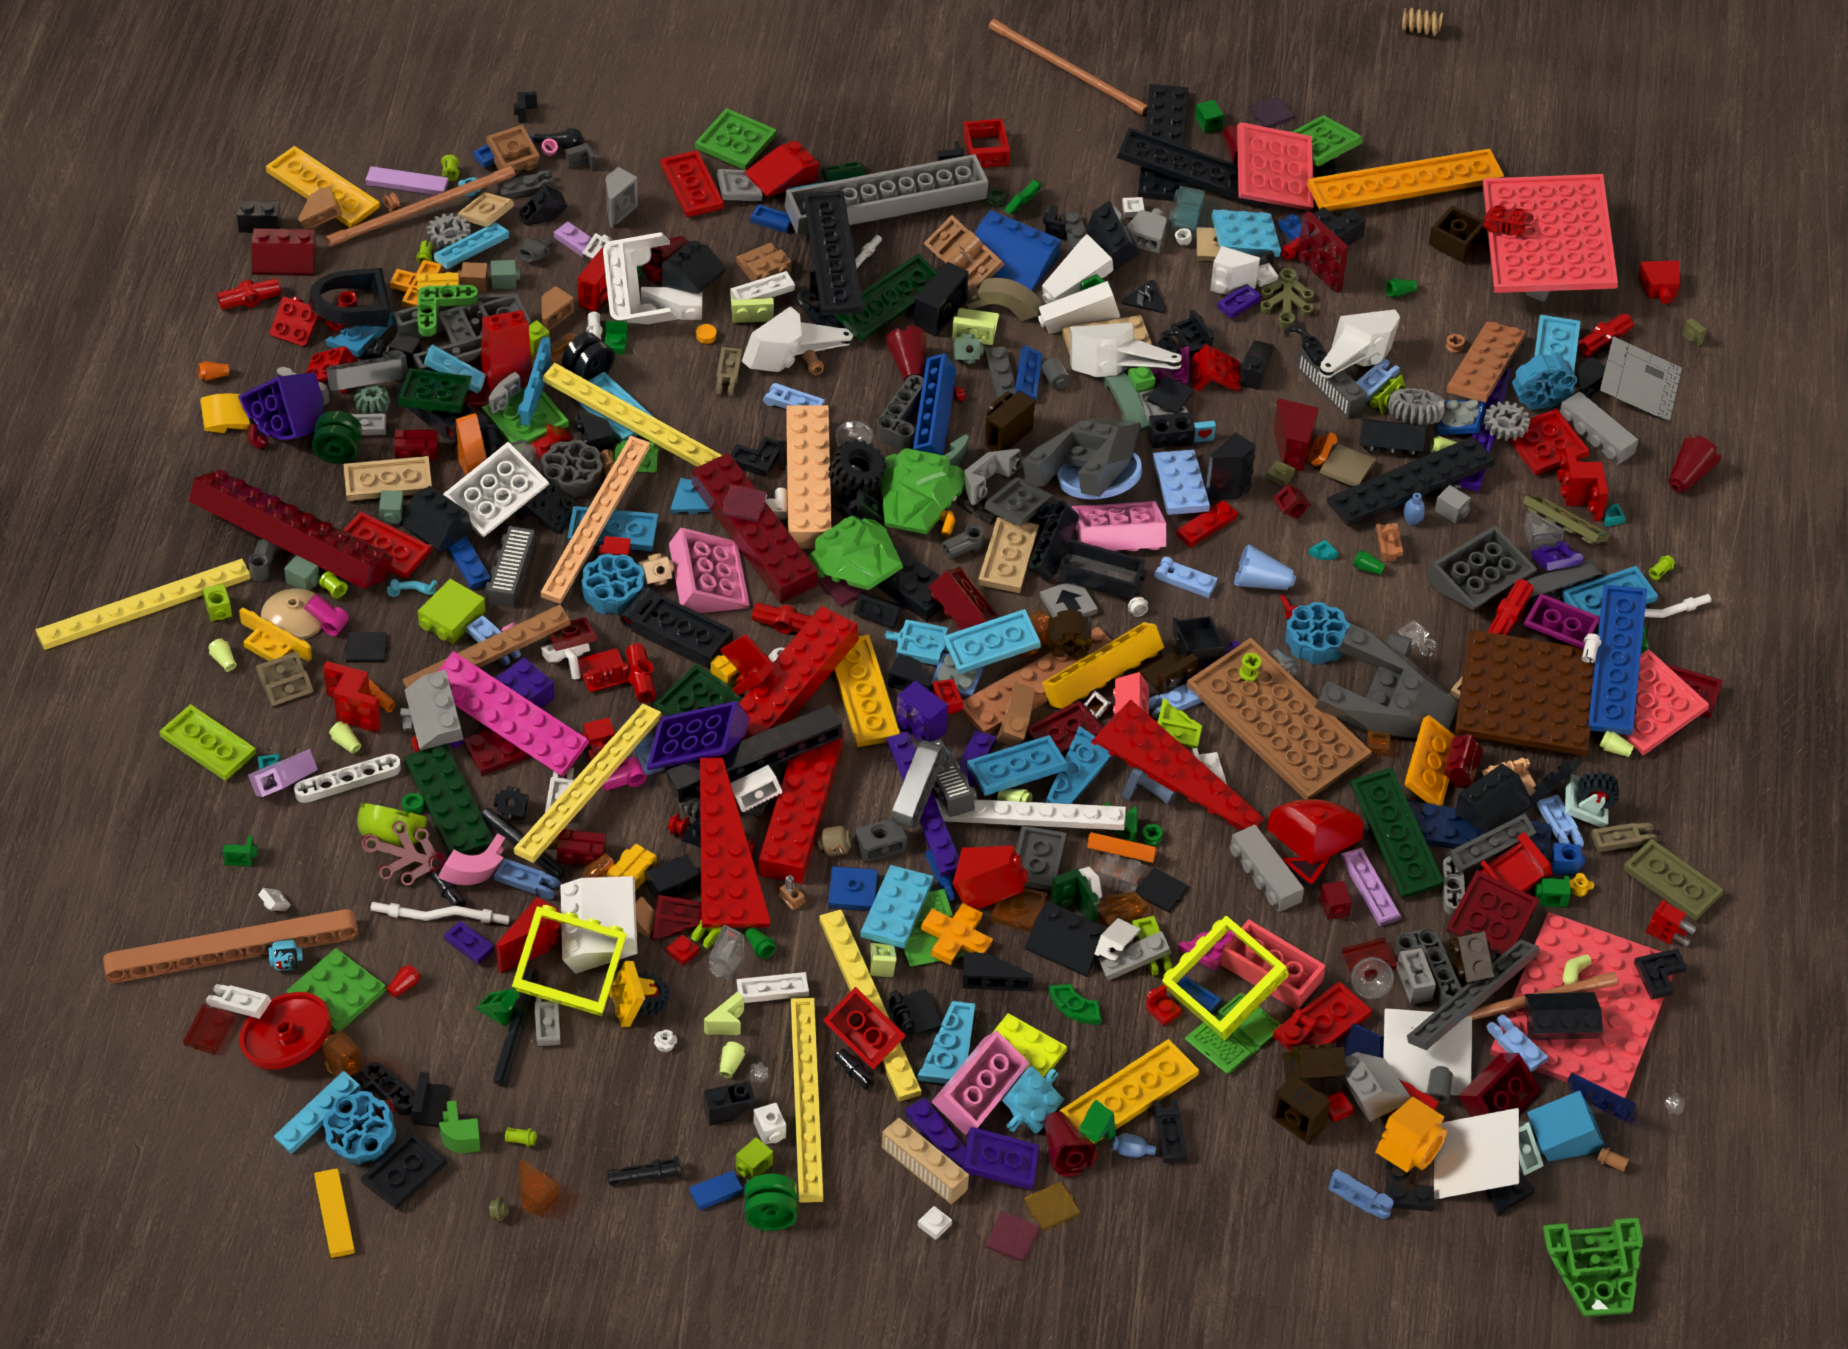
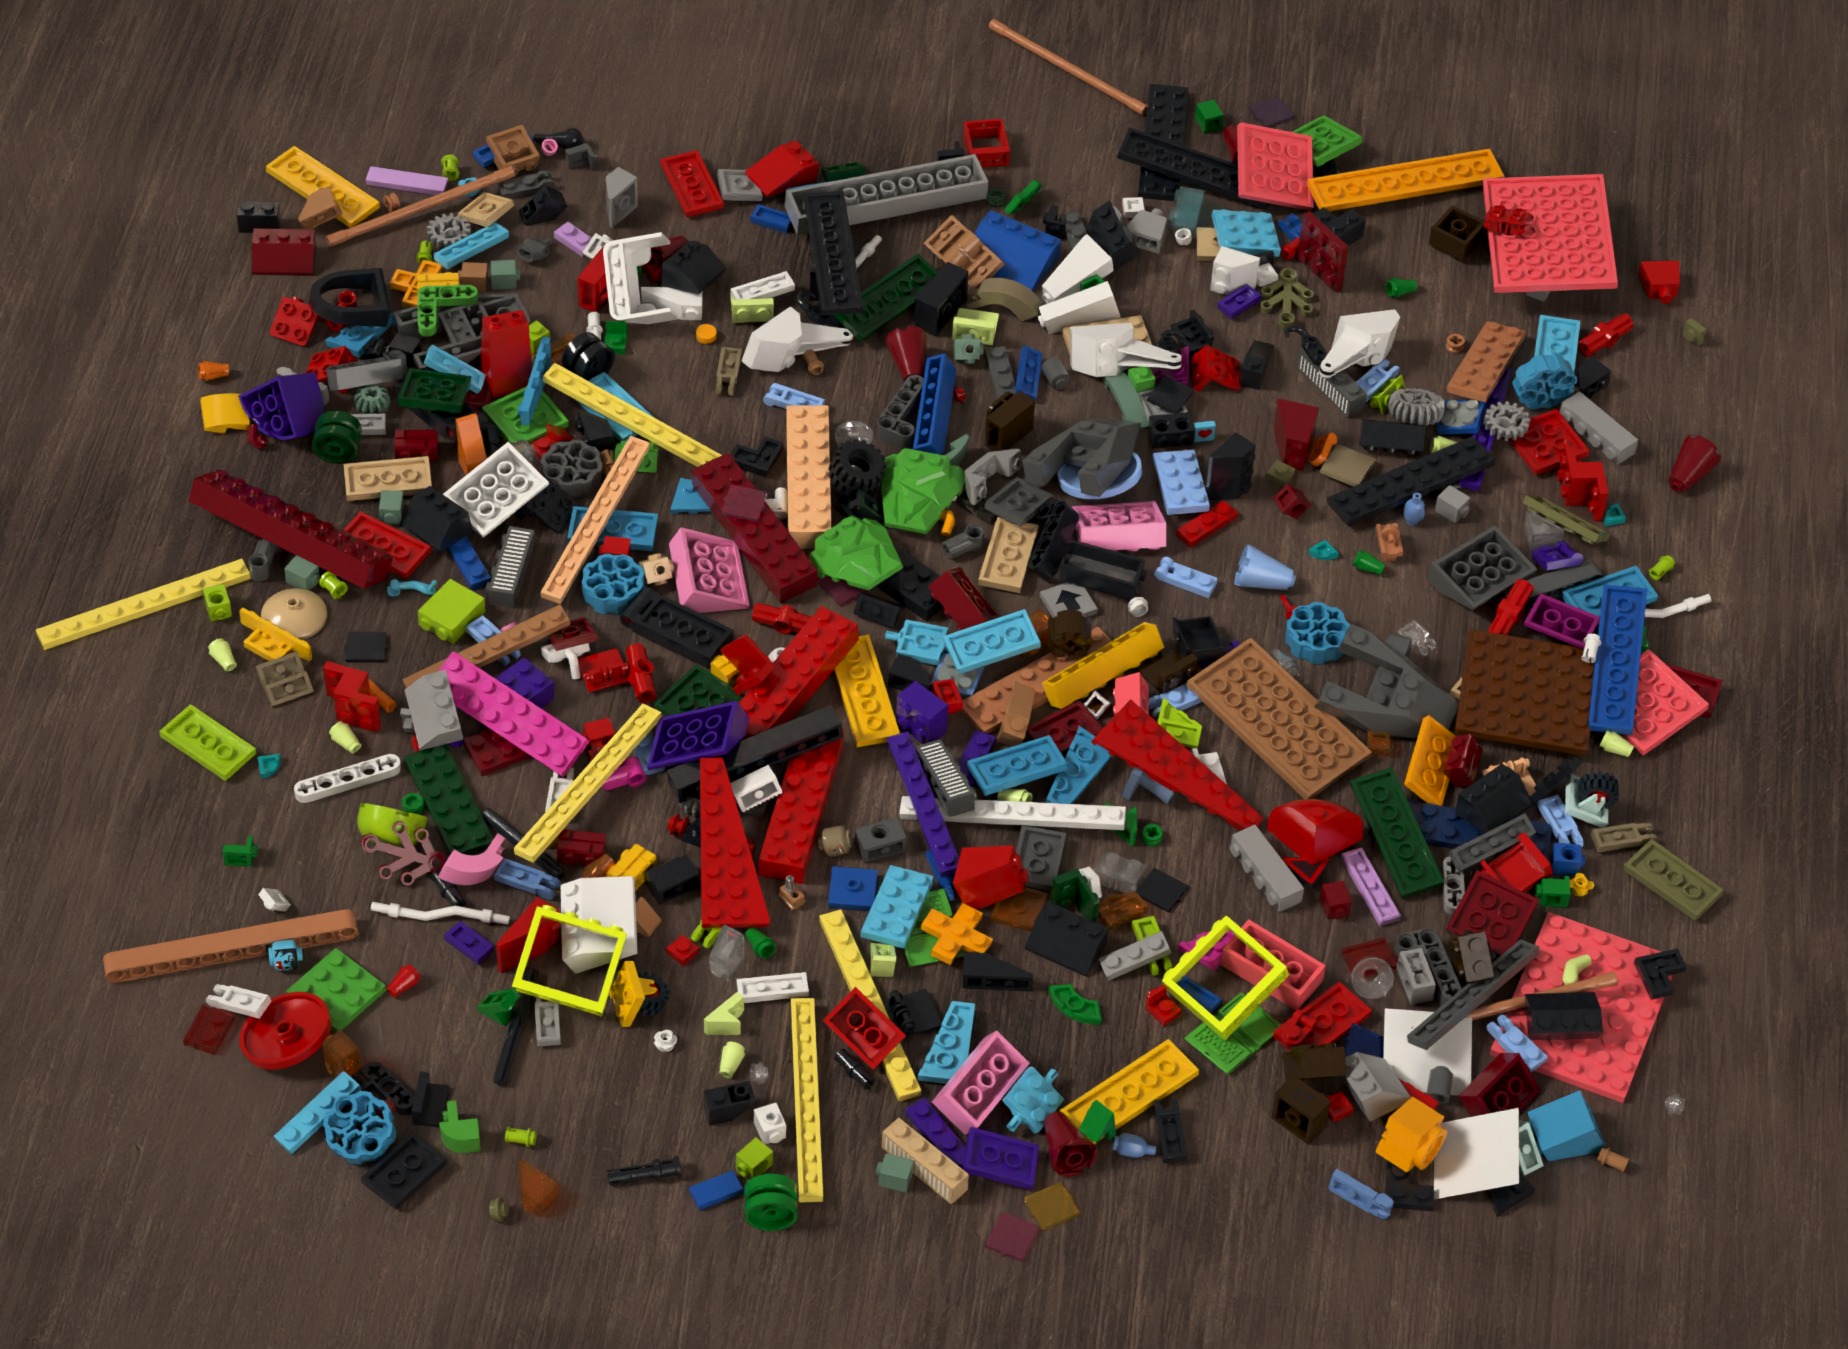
red piece [217,278,282,310] -> none
lavender slope [248,749,318,797] -> none
dark pink piece [304,593,349,636] -> none
yellow tile [314,1168,355,1258] -> none
light grey slope [489,372,521,414] -> none
black brick [494,786,530,820] -> none
black bracket [513,92,537,123] -> none
medium nougat slope [541,286,574,331] -> none
dark red wing [652,895,702,940] -> none
bright green plate [695,108,777,170] -> none
medium nougat plate [736,242,792,282] -> none
black piece [778,434,787,470] -> none
beam [891,740,953,828] -> none
white plate [918,1206,952,1240] -> none
neon yellow plate [992,1013,1067,1077] -> none
orange slope [1087,832,1157,863] -> none
white hinge [1095,918,1140,960] -> none
black piece [1122,280,1165,313] -> none
lime bush [1239,653,1261,681] -> none
tan piece [1402,7,1443,36] -> none
bright green wedge [1542,1218,1643,1317] -> none
clear blue plate [1567,1072,1637,1122] -> none
light grey sticker [1600,337,1682,422] -> none
red piece [1646,900,1696,946] -> none
none -> sand green brick [876,1154,913,1193]

